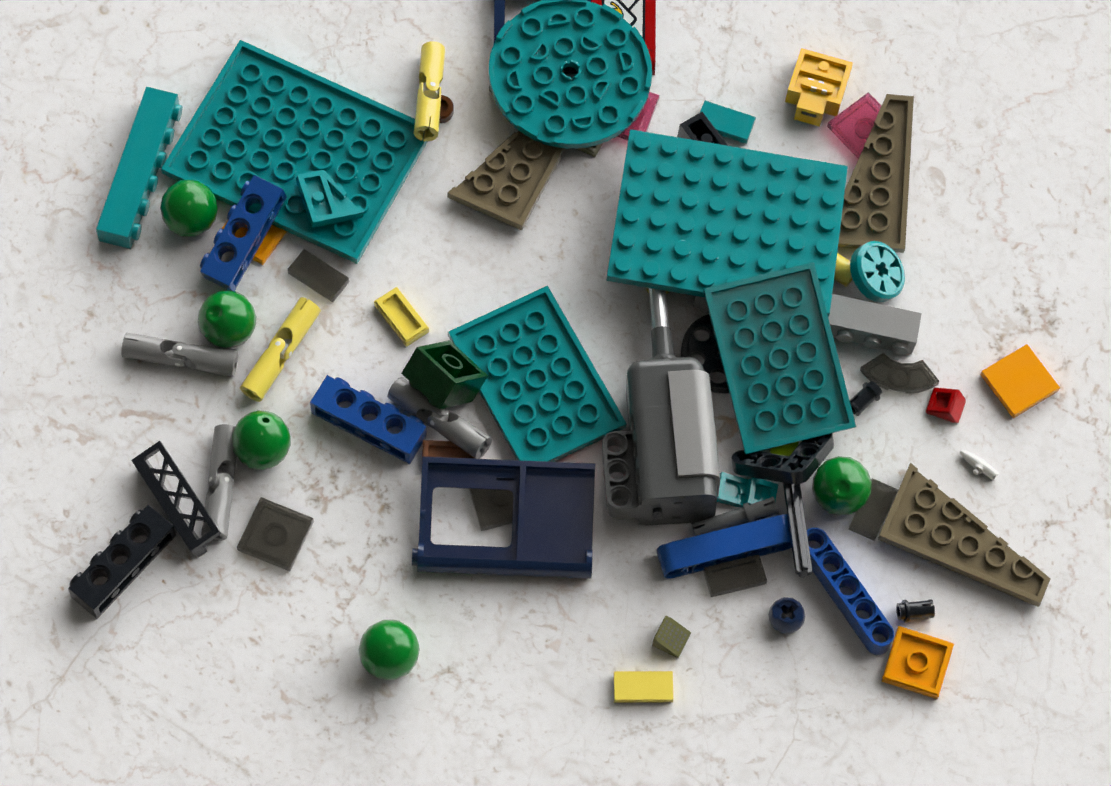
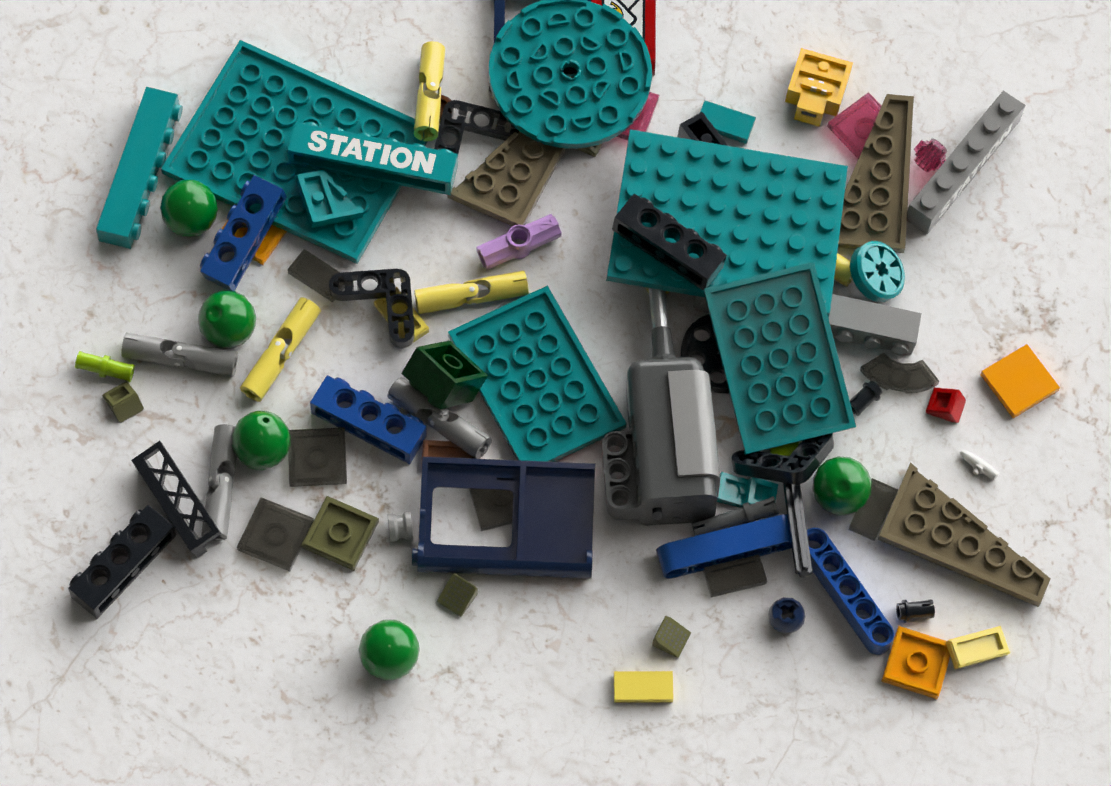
none -> lime pin [75,351,135,382]
none -> olive slope [102,381,144,423]
none -> teal brick [288,122,458,195]
none -> clear smoke tile [288,427,347,487]
none -> olive tile [302,496,379,571]
none -> black beam [329,268,414,348]
none -> light grey wheel [387,512,413,543]
none -> light yellow piece [414,270,529,314]
none -> black beam [434,100,519,154]
none -> olive slope [437,573,478,617]
none -> lavender piece [476,214,562,270]
none -> black brick [612,194,727,290]
none -> light grey brick [907,90,1026,234]
none -> clear pink gear [913,138,947,172]
none -> light yellow tile [945,626,1010,670]

